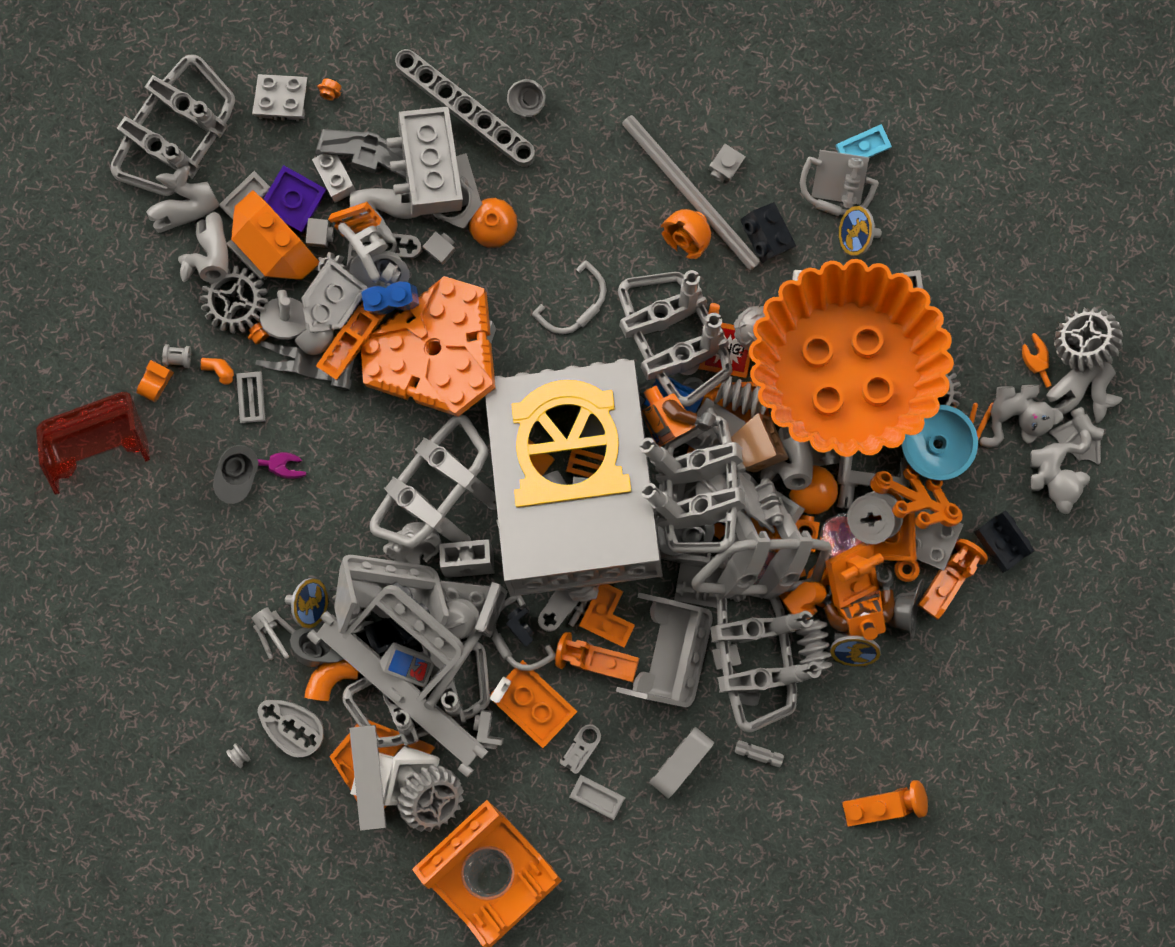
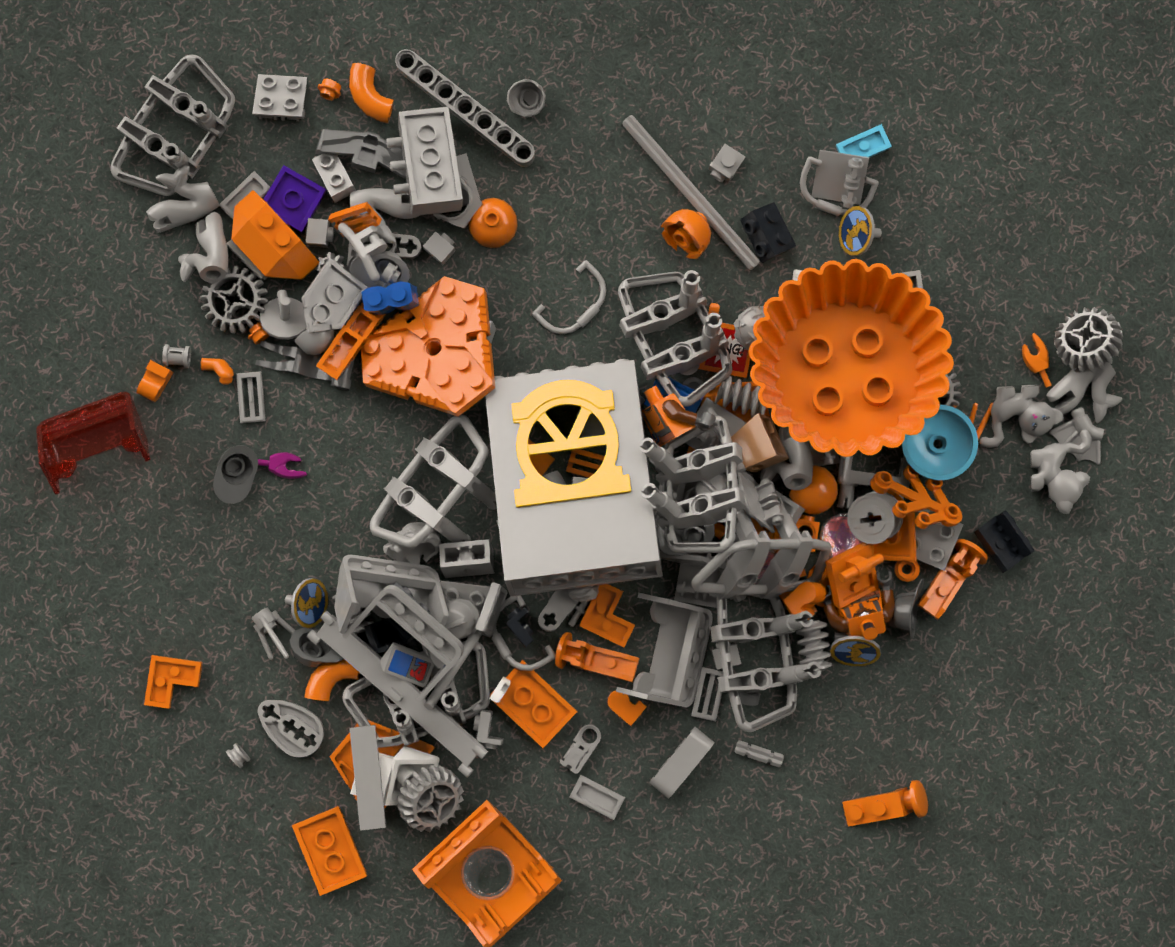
none -> orange plate [144,655,203,709]
none -> orange plate [292,806,368,896]
none -> orange cylinder [349,63,394,124]
none -> orange leg [608,690,647,726]
none -> light grey tile [691,667,724,722]

